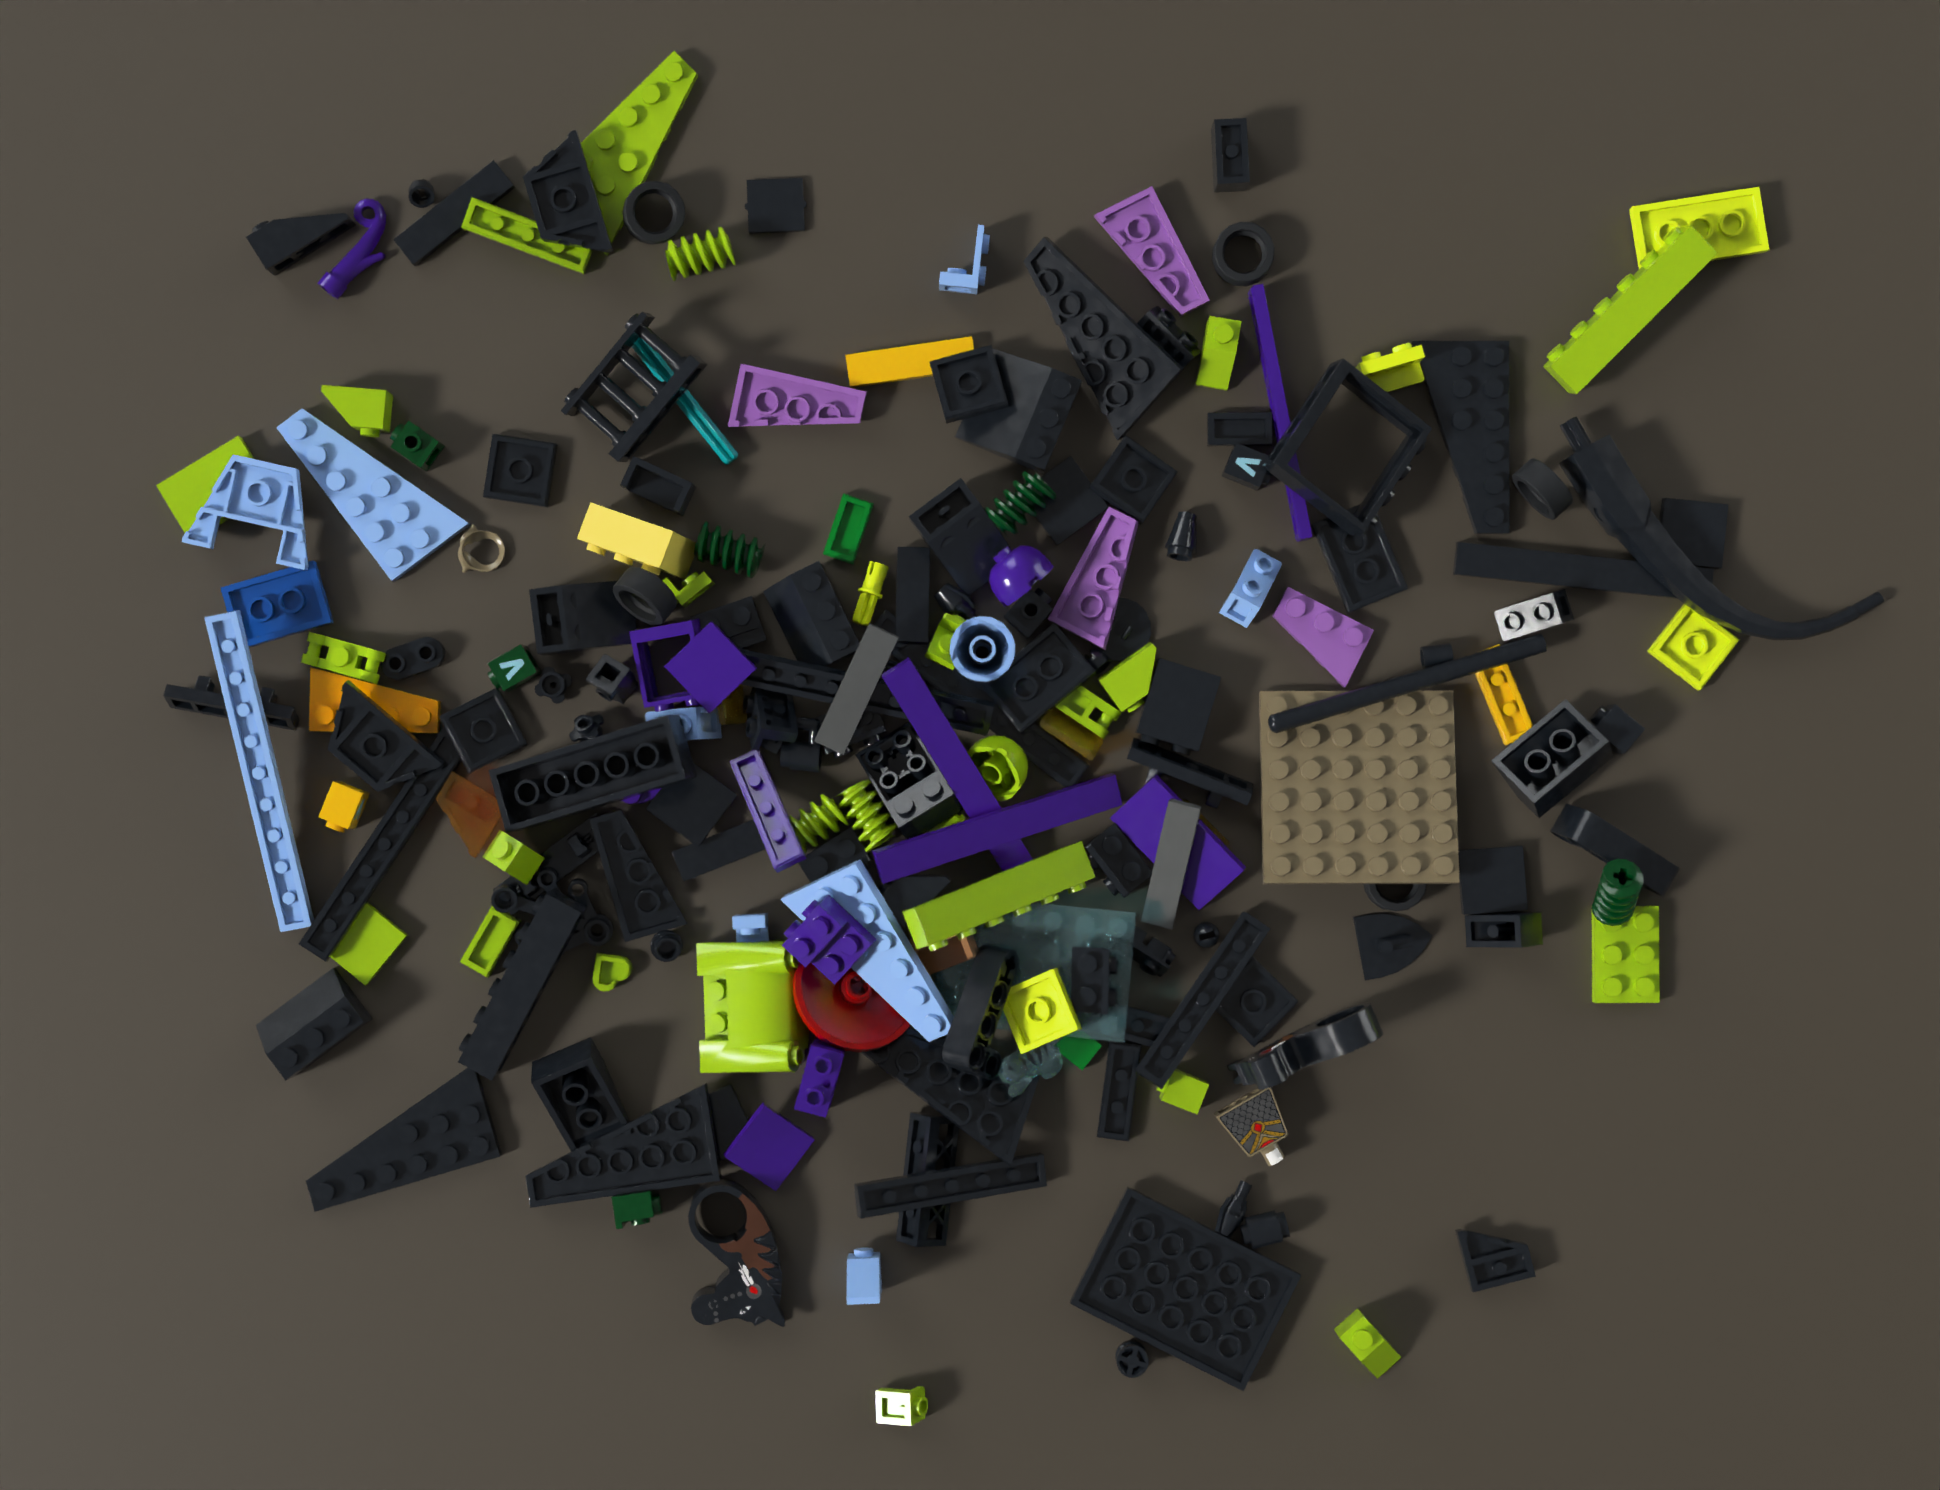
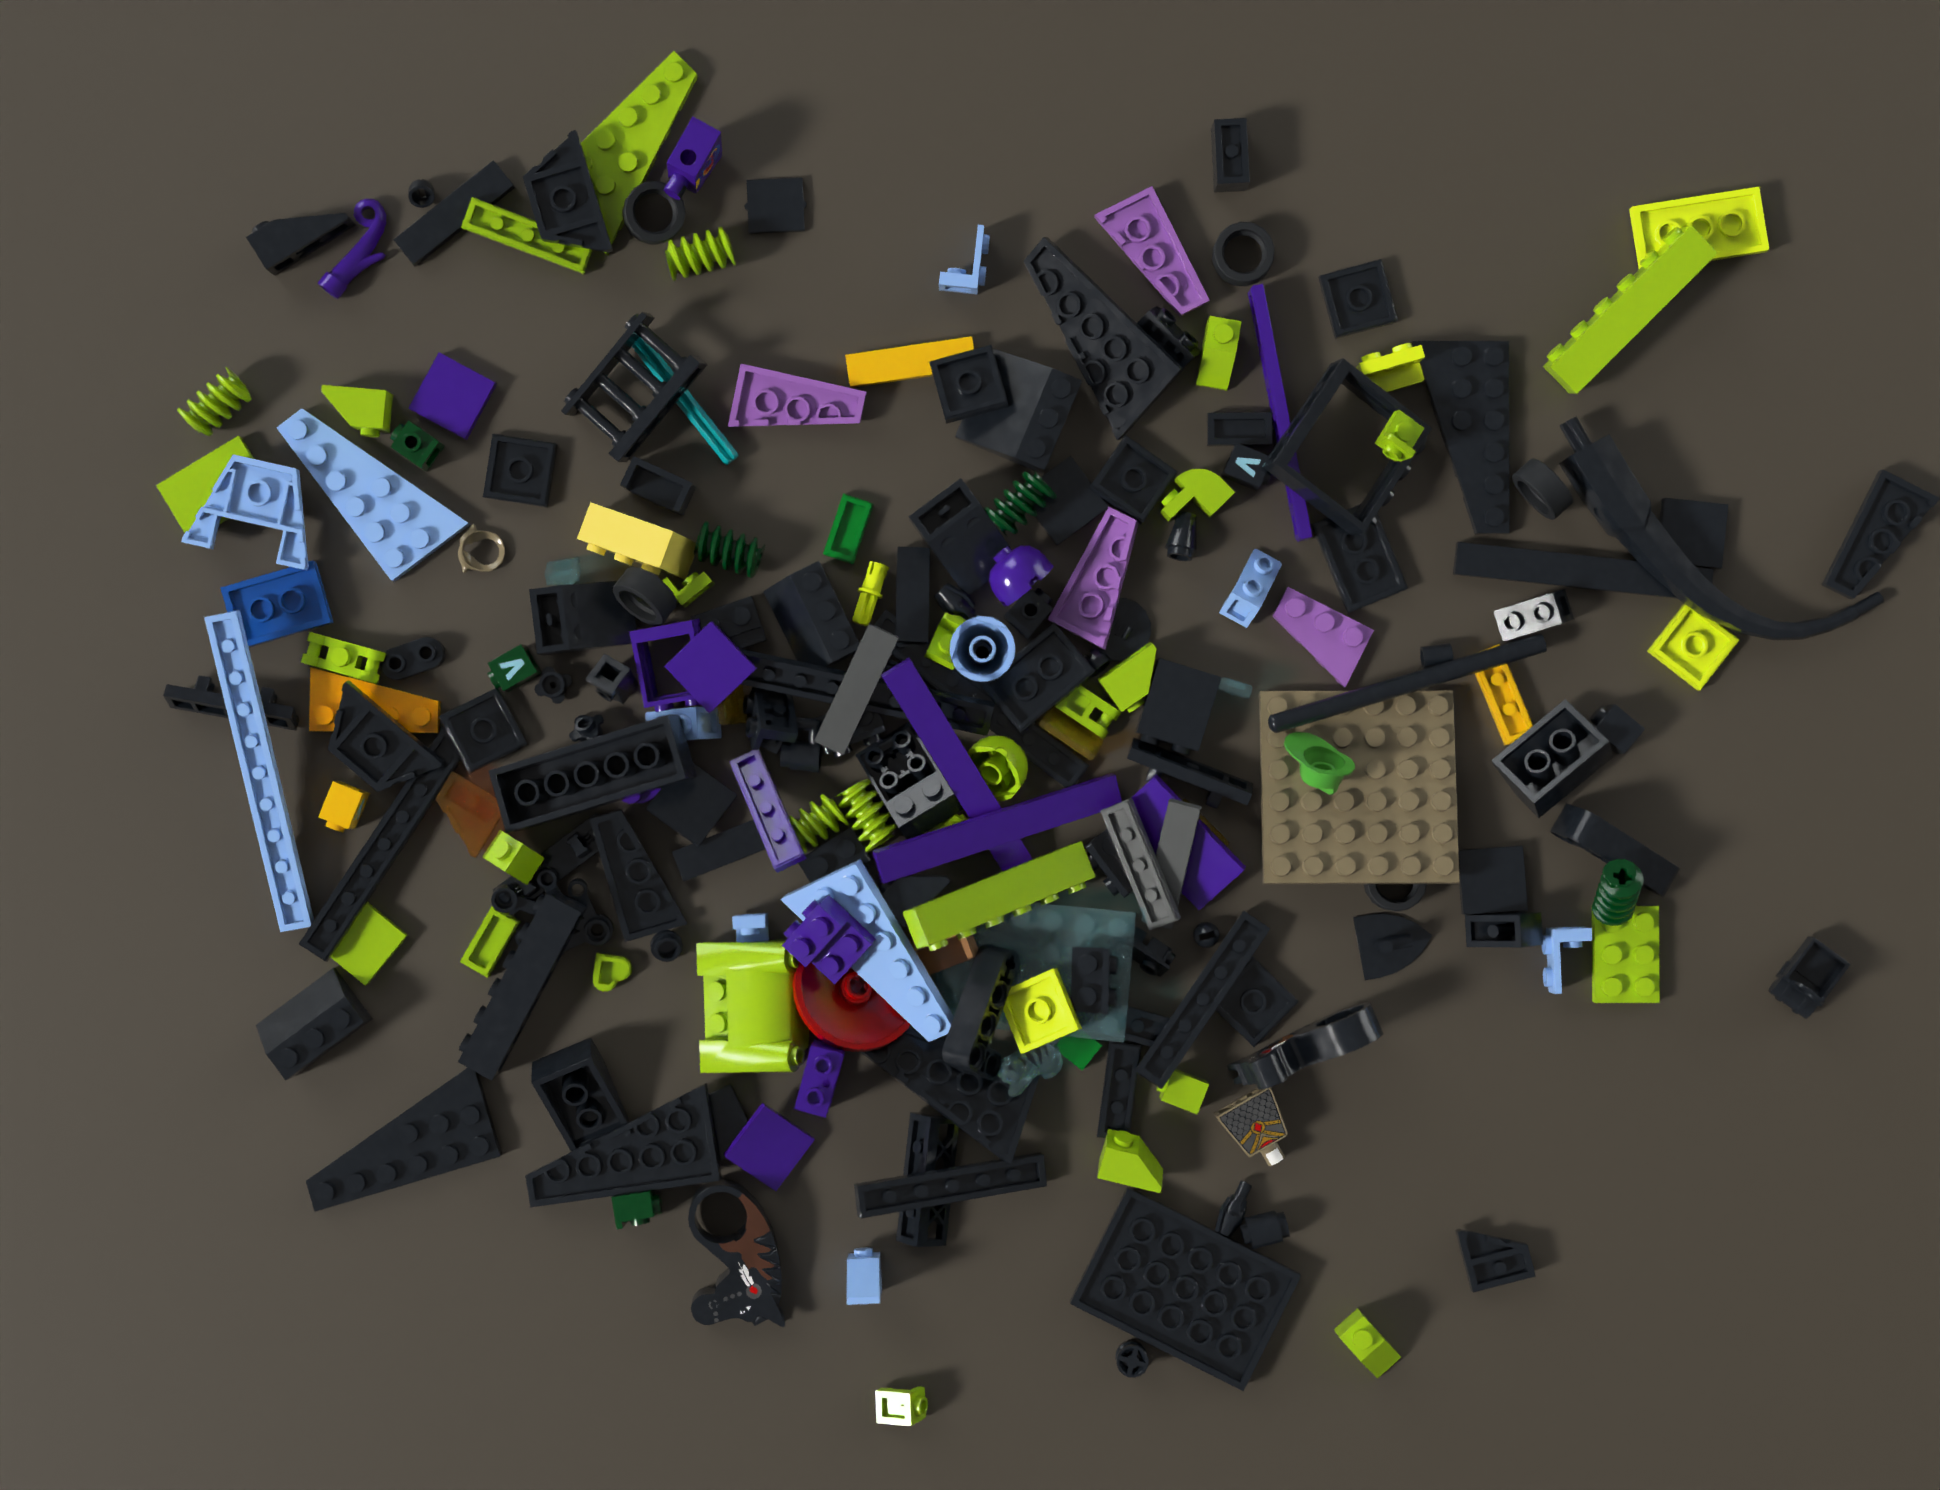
none -> lime piece [177,367,252,436]
none -> dark purple tile [408,352,497,440]
none -> clear light blue plate [545,557,581,586]
none -> dark purple torso [664,116,722,200]
none -> lime slope [1097,1129,1163,1193]
none -> dark grey tile [1101,798,1181,931]
none -> lime brick [1160,469,1235,522]
none -> clear light blue tile [1218,677,1253,699]
none -> bright green piece [1284,732,1355,795]
none -> black tile [1318,259,1398,339]
none -> lime bracket [1375,410,1424,462]
none -> light blue bracket [1541,926,1592,994]
none -> black piece [1768,936,1851,1019]
none -> black wing [1822,469,1940,599]

